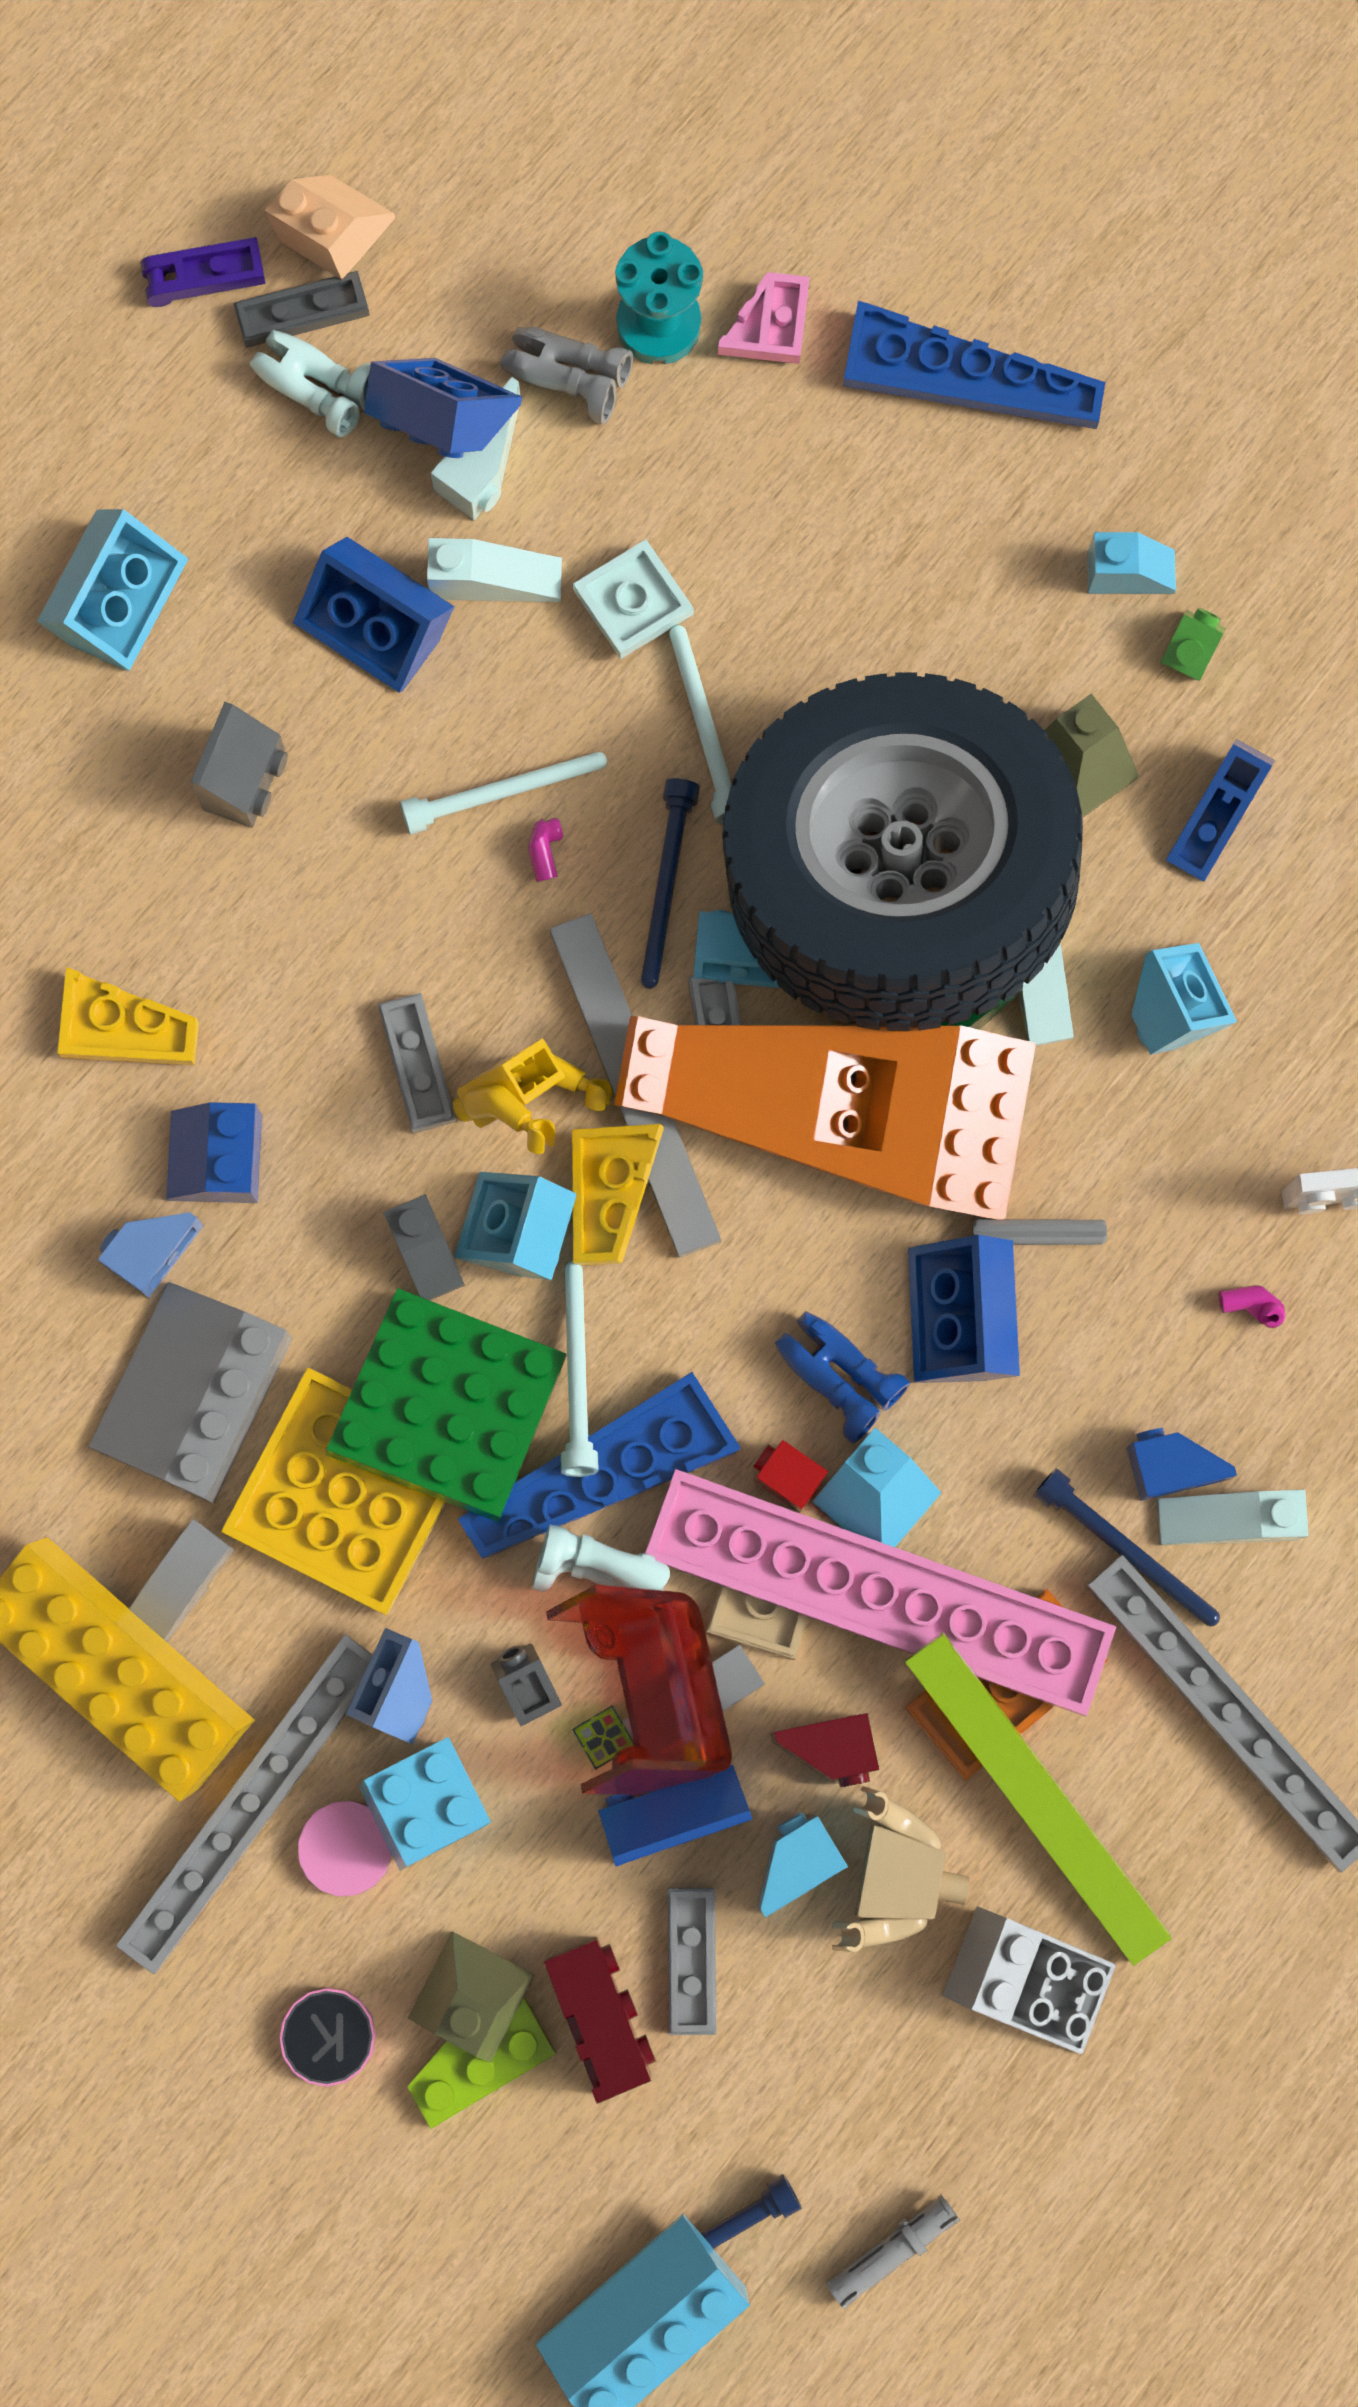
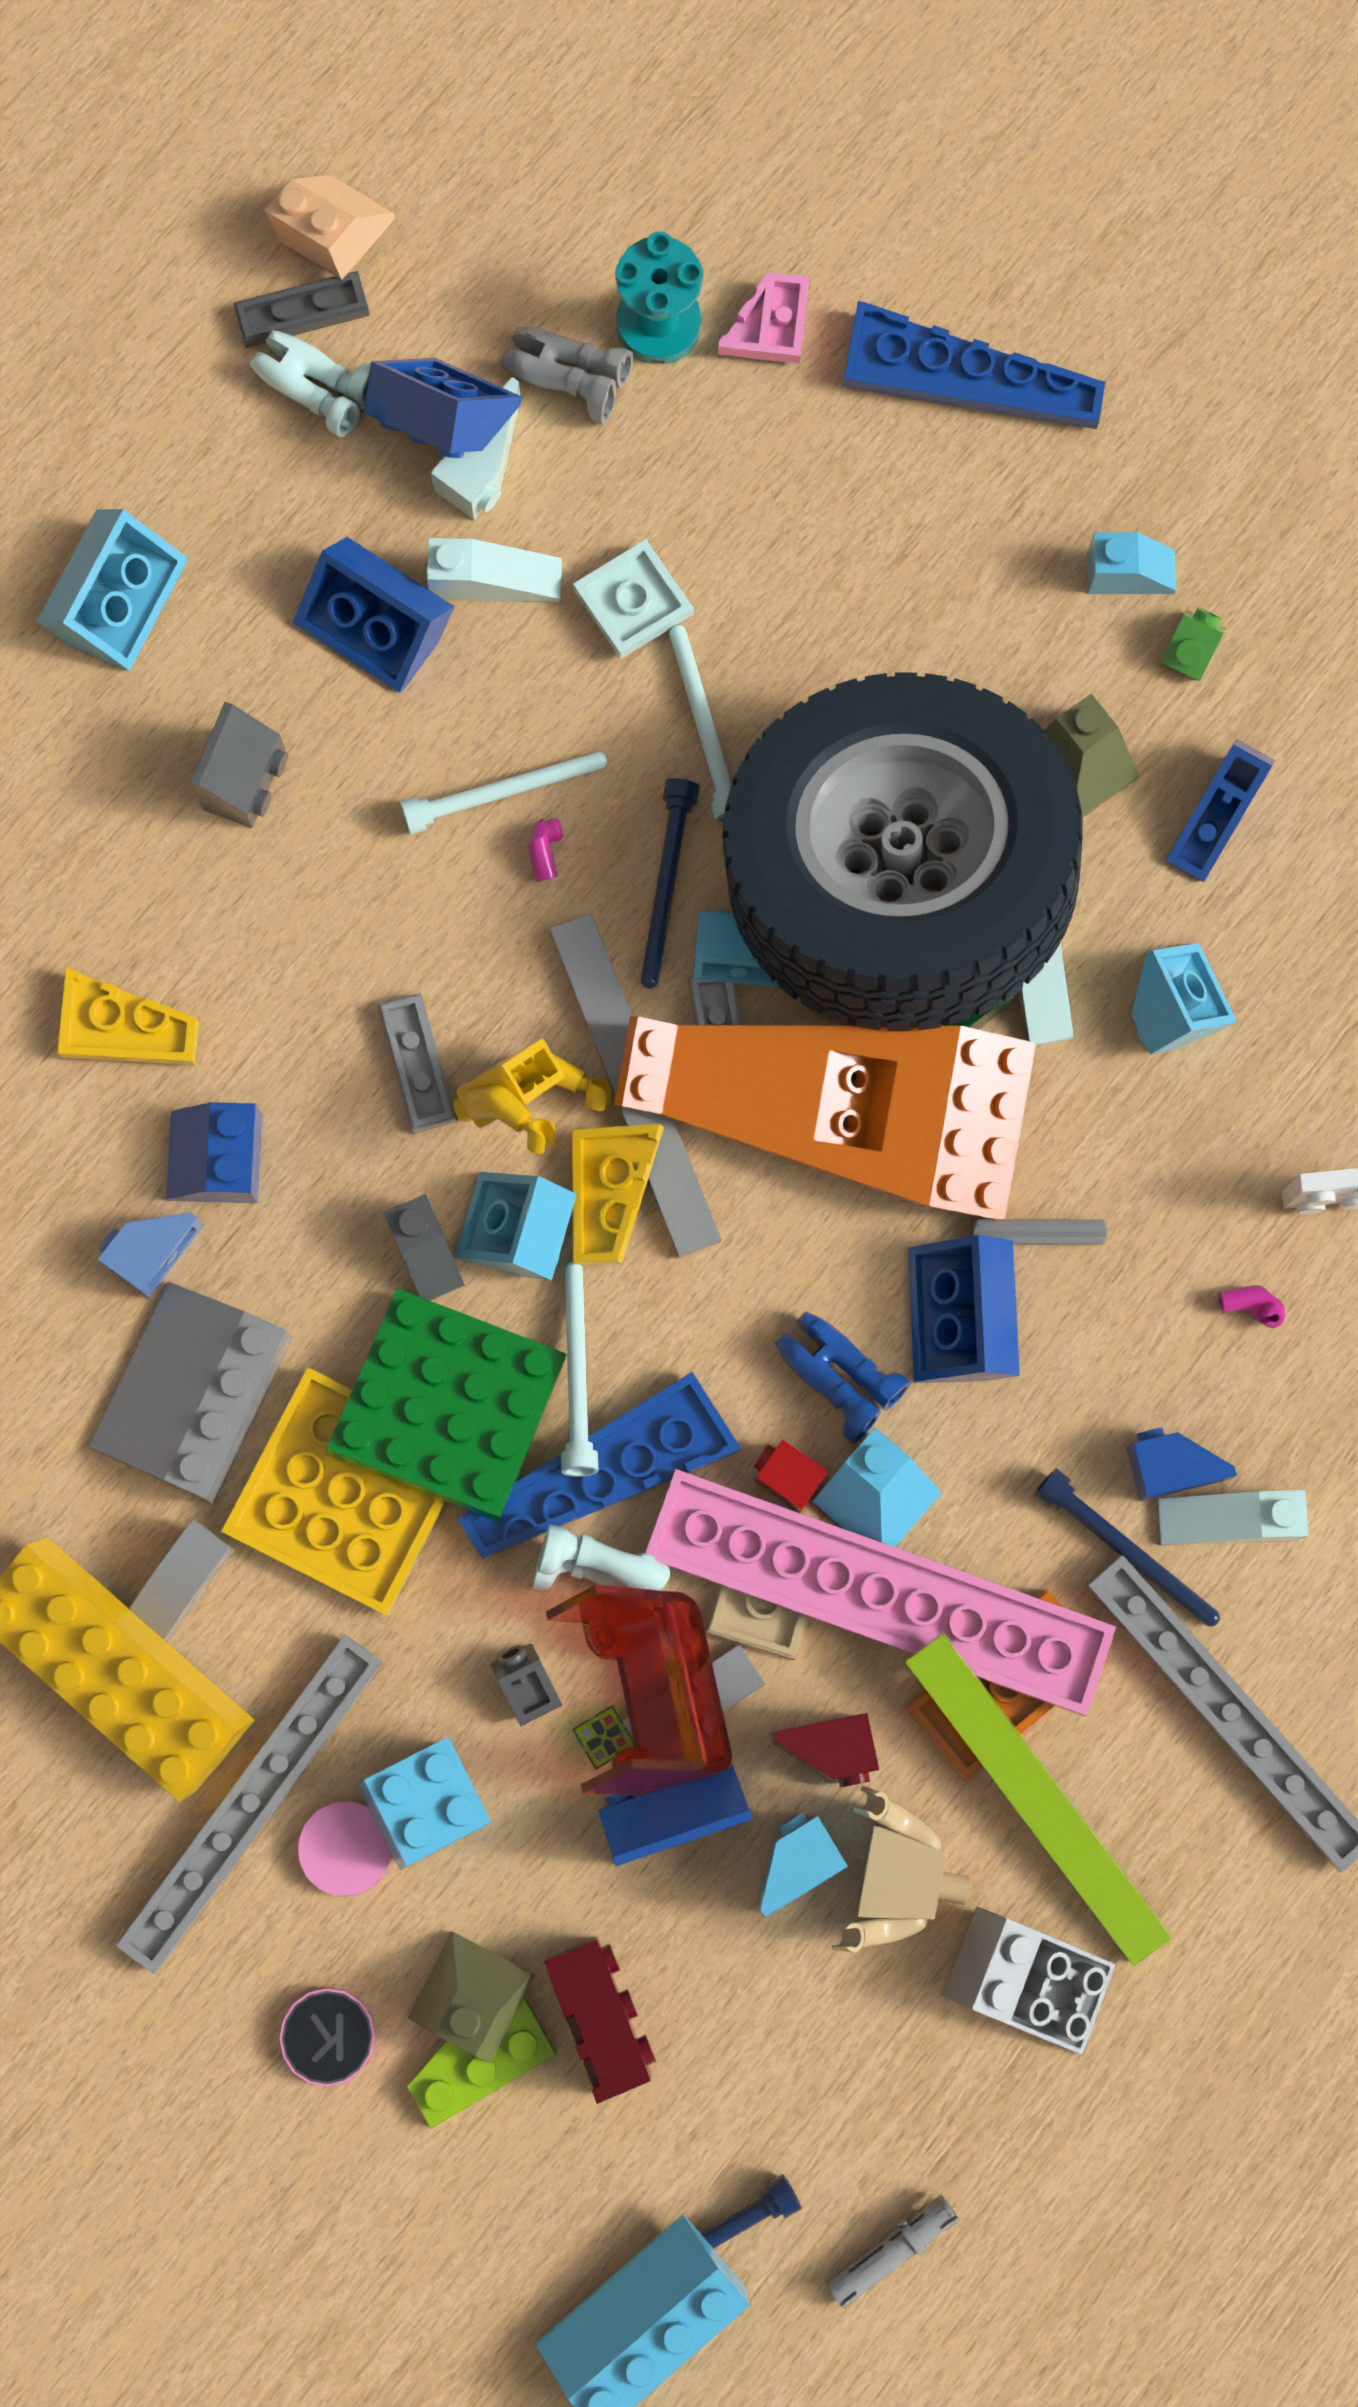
dark purple plate [140,237,266,307] -> none
medium blue slope [346,1628,432,1744] -> none
light grey tile [668,1888,716,2035] -> none

